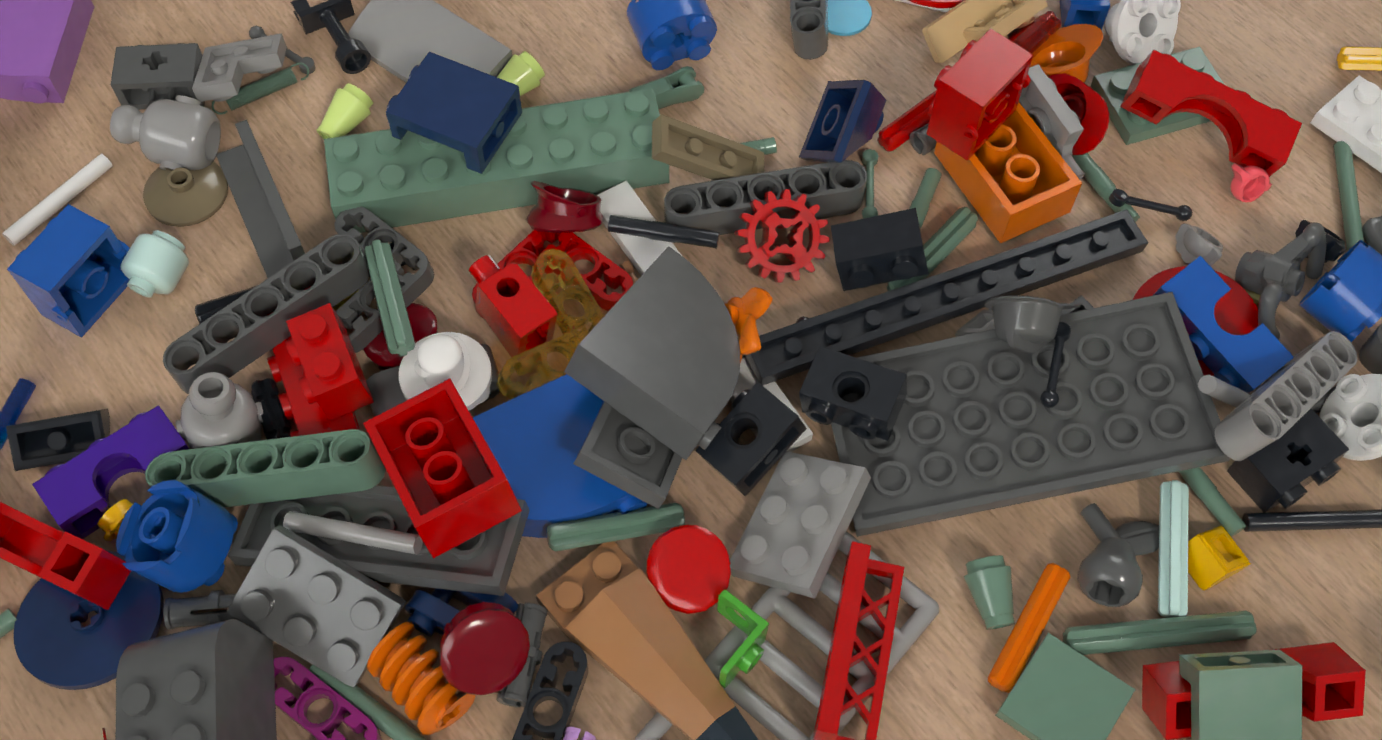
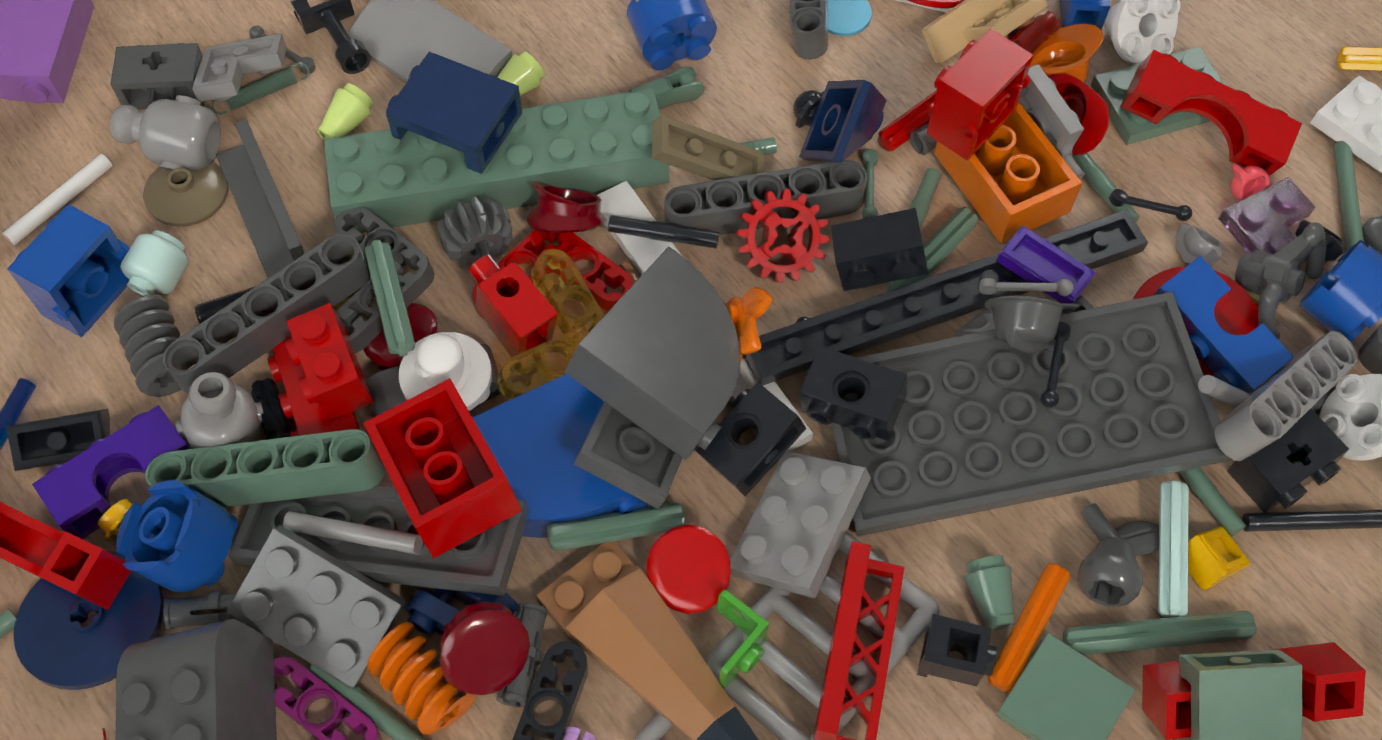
none -> dark grey piece [114,296,190,397]
none -> dark grey gear [438,197,514,265]
none -> black piece [793,90,824,128]
none -> black brick [917,614,997,687]
none -> light grey hinge [979,278,1074,296]
none -> dark purple tile [996,225,1096,304]
none -> clear purple plate [1218,177,1315,265]

